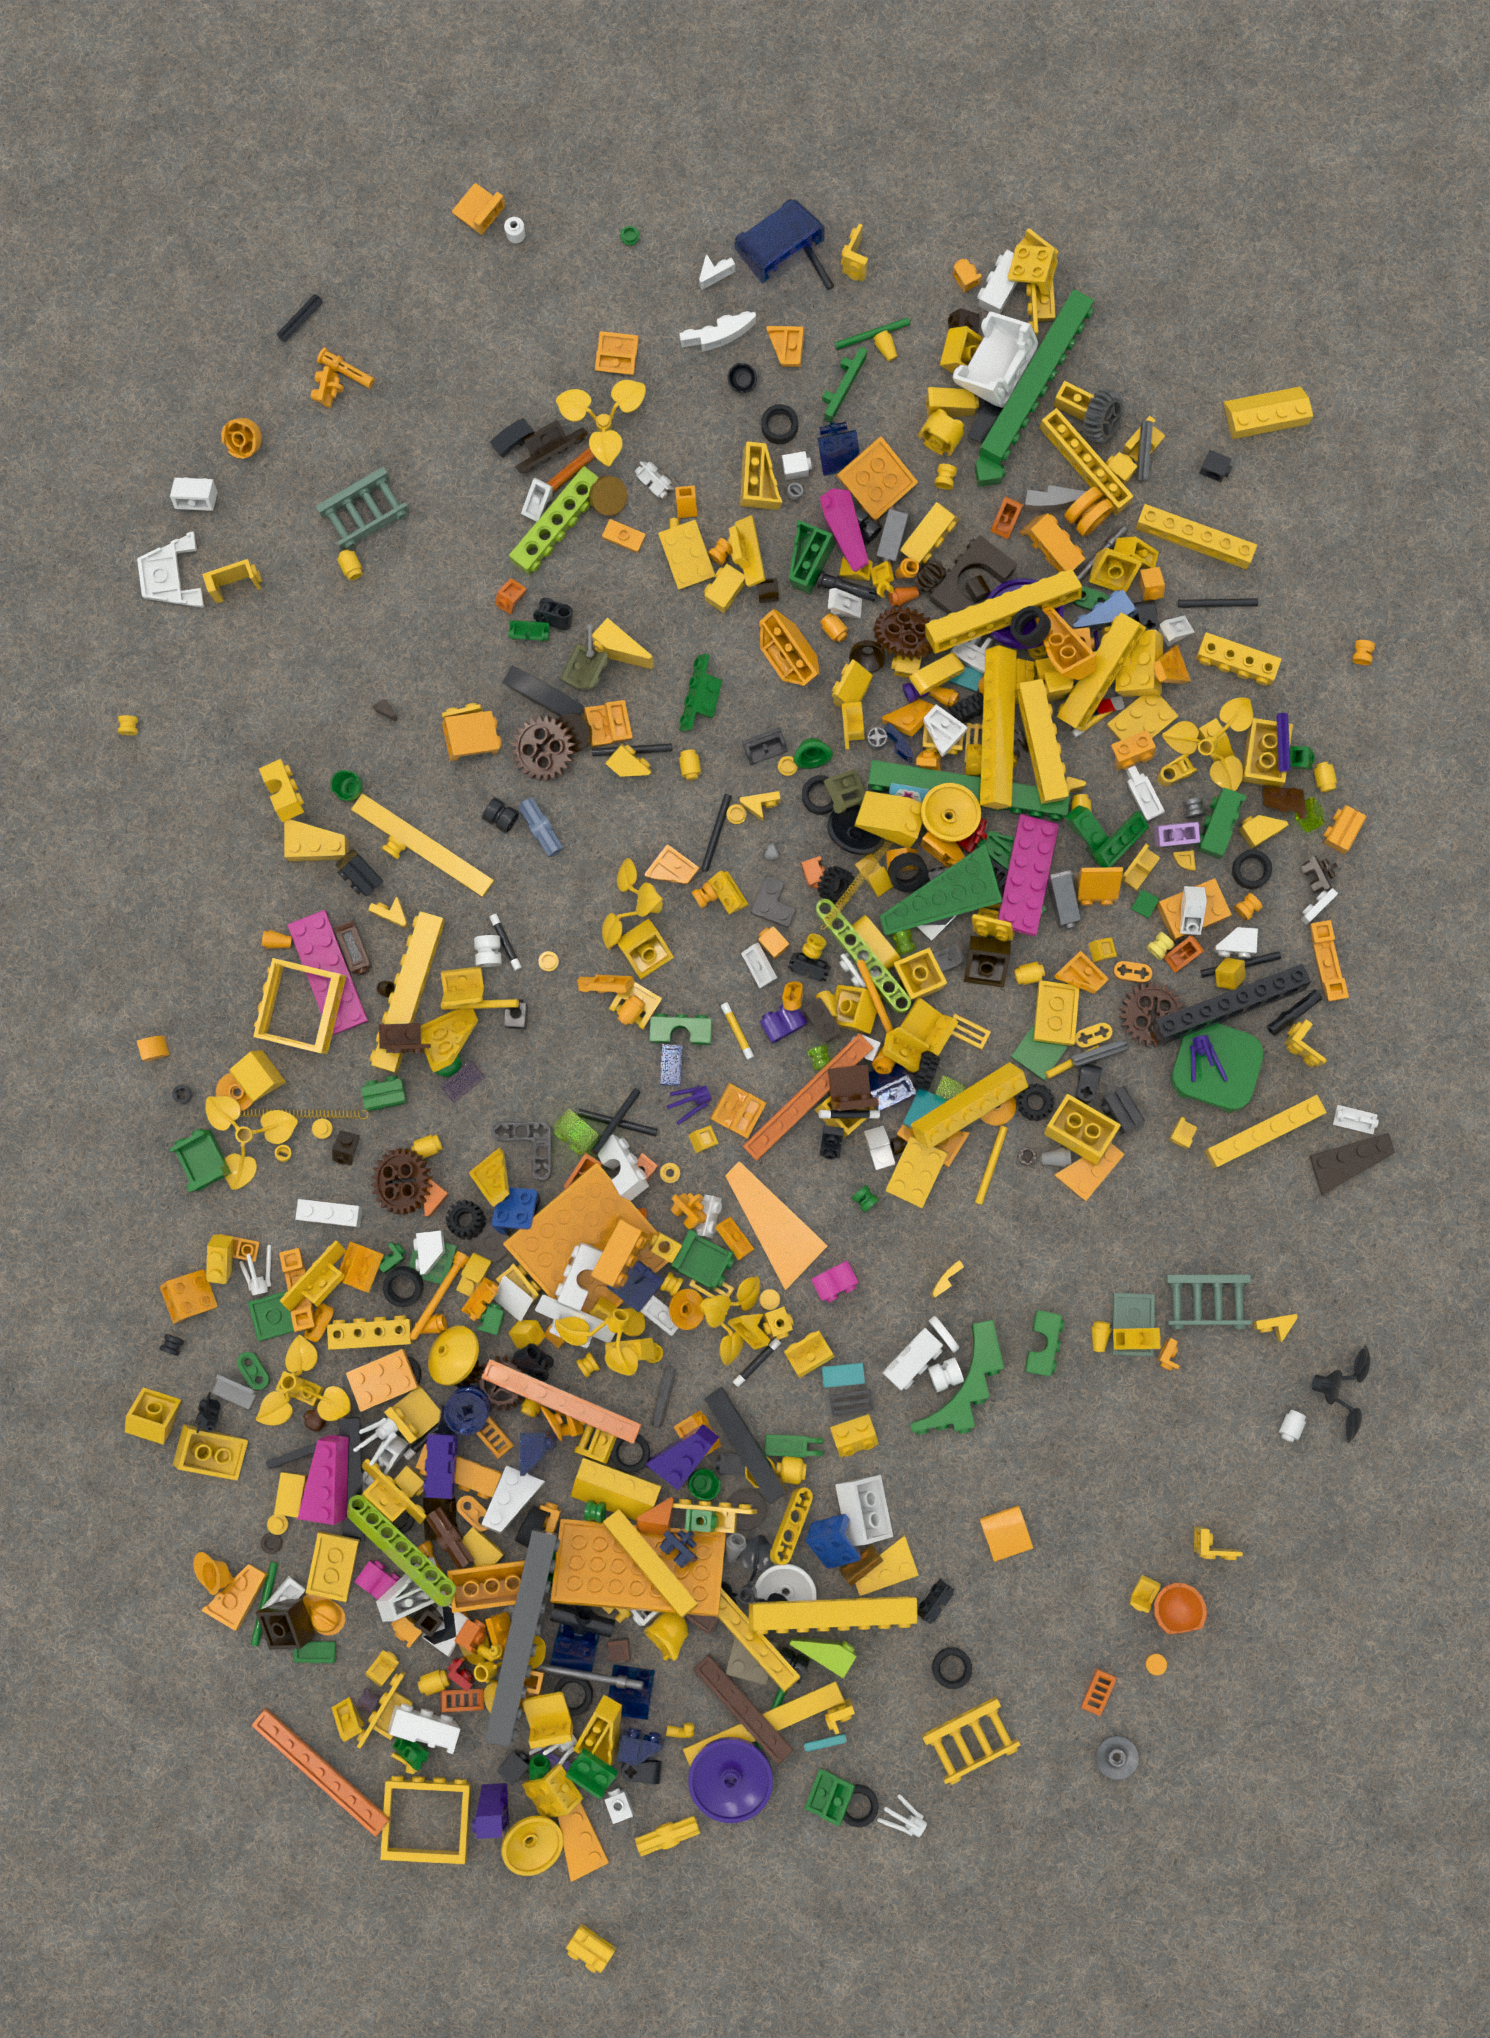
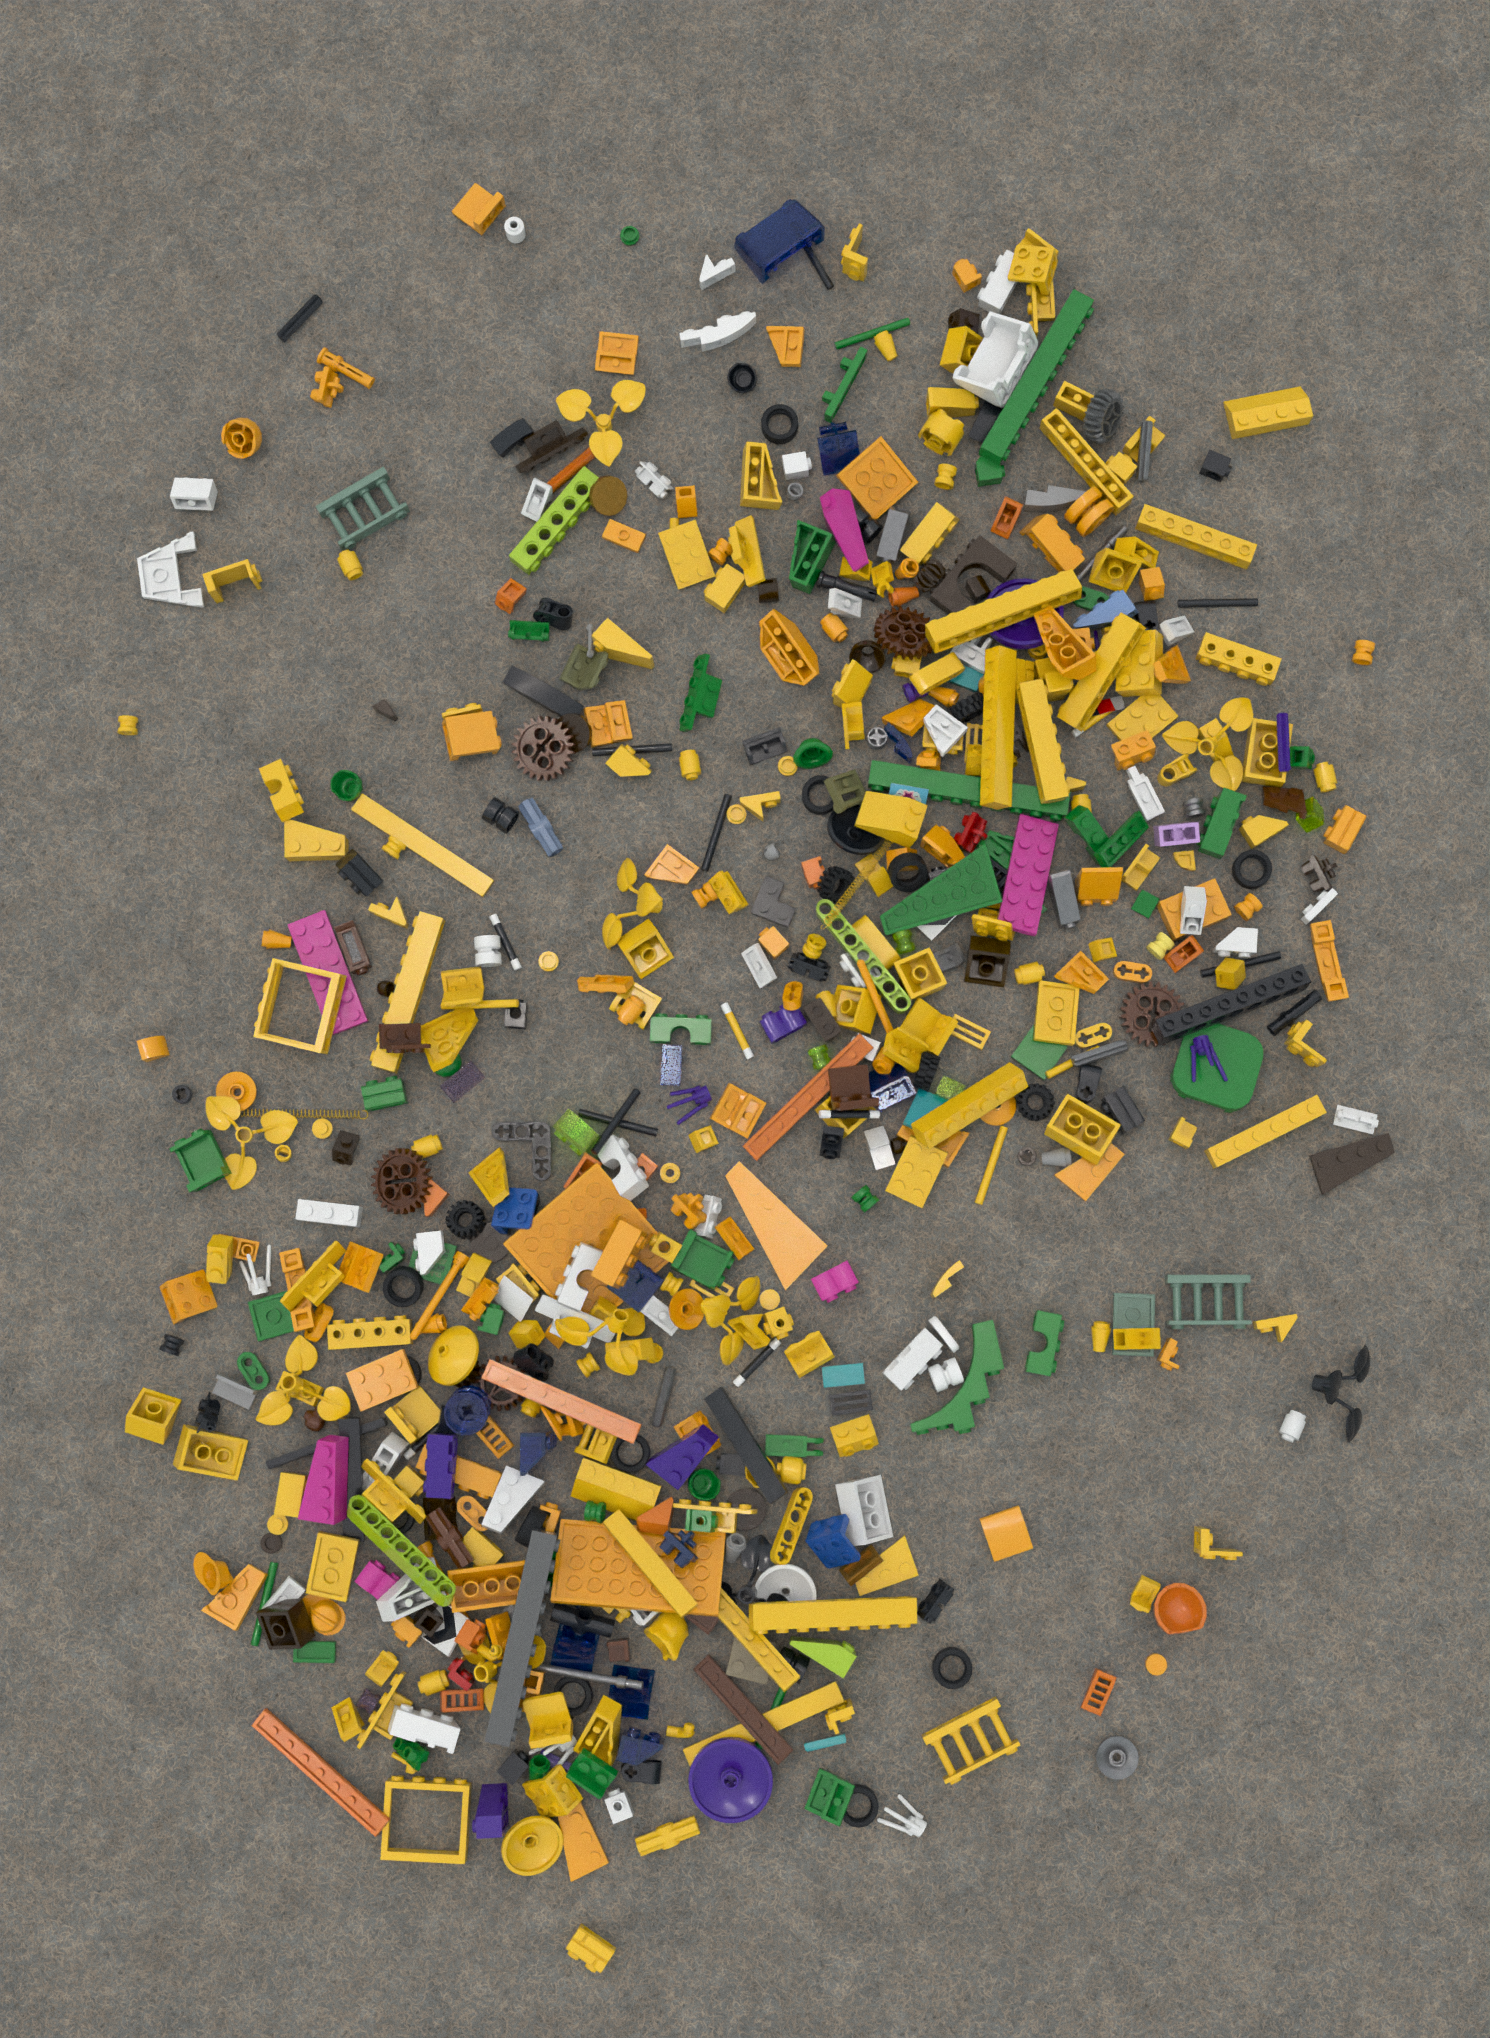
yellow slope [229,1050,286,1102] -> none
white plant [353,1418,398,1466] -> none
yellow dish [921,783,981,842] -> none
black tyre [1010,606,1051,647] -> none

